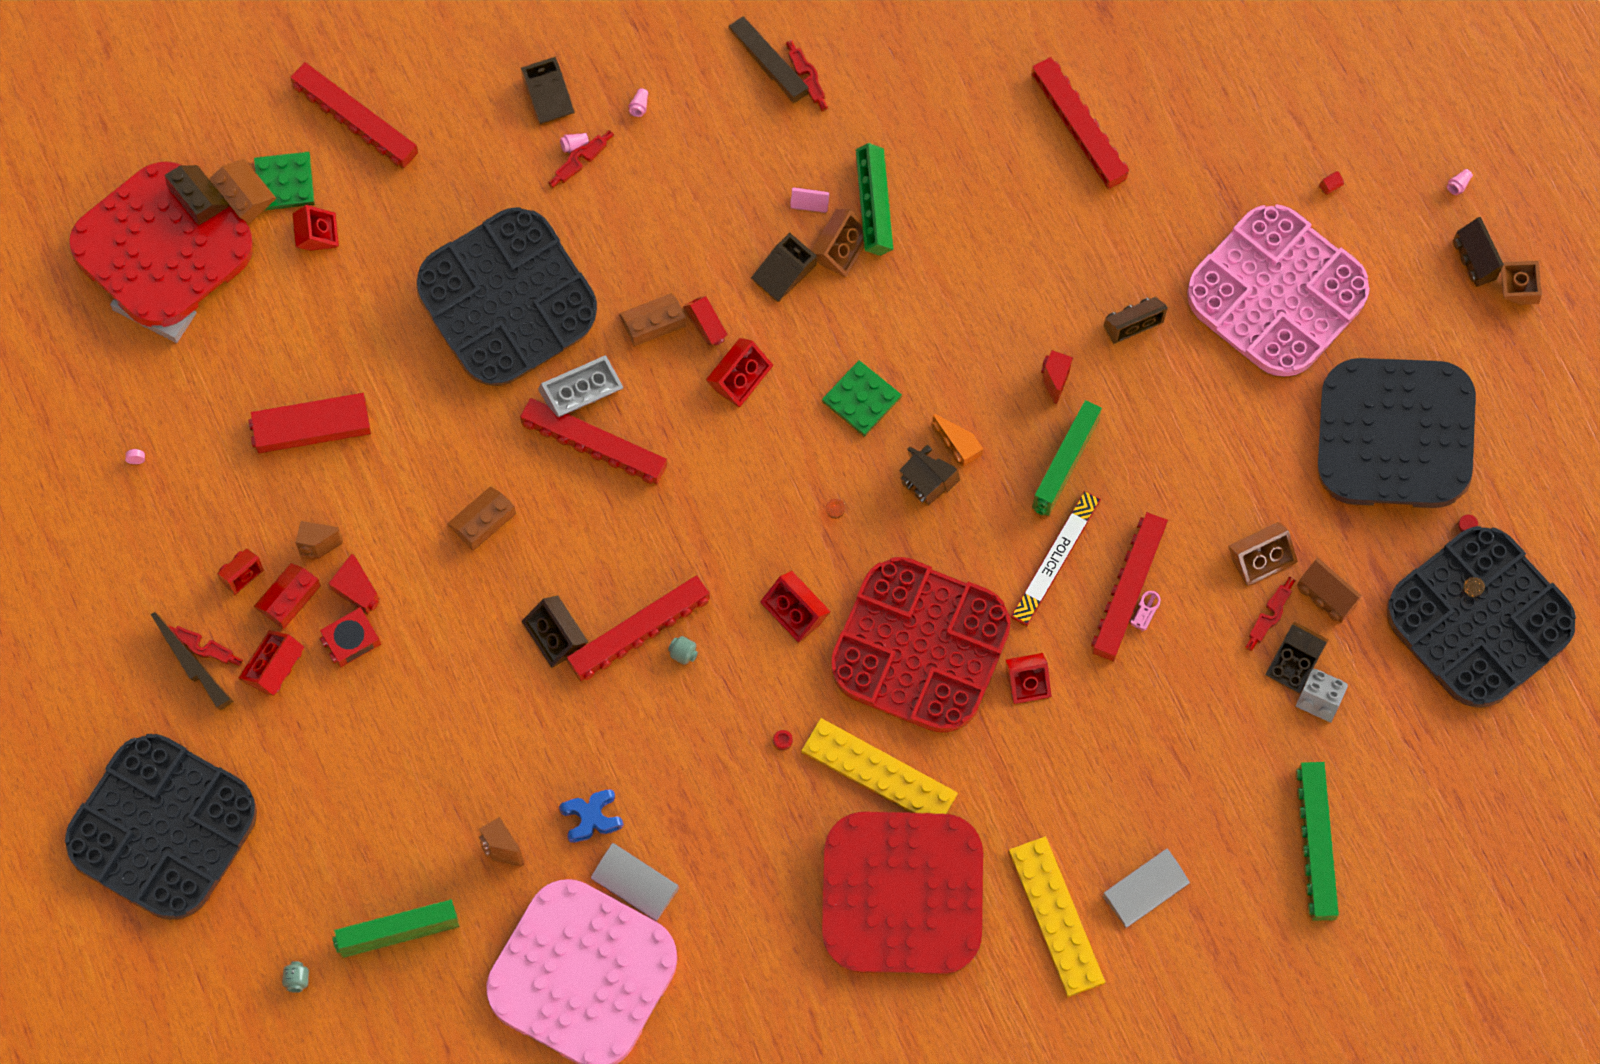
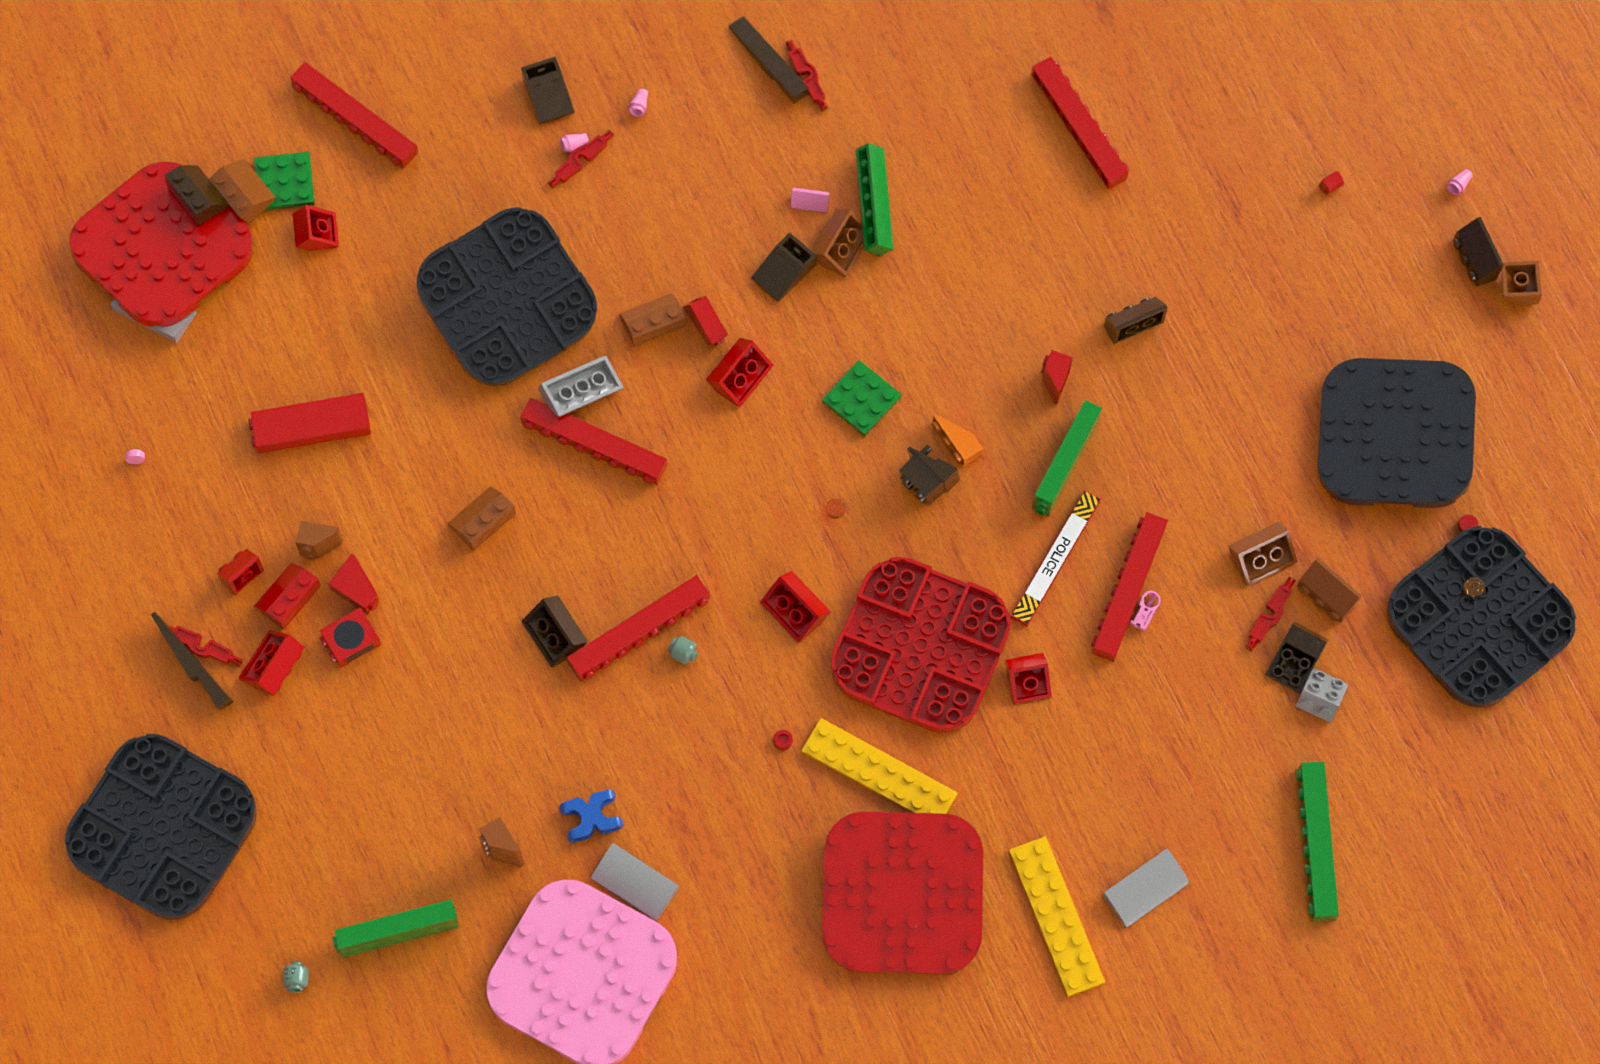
bright pink plate [1187,205,1369,376] -> none

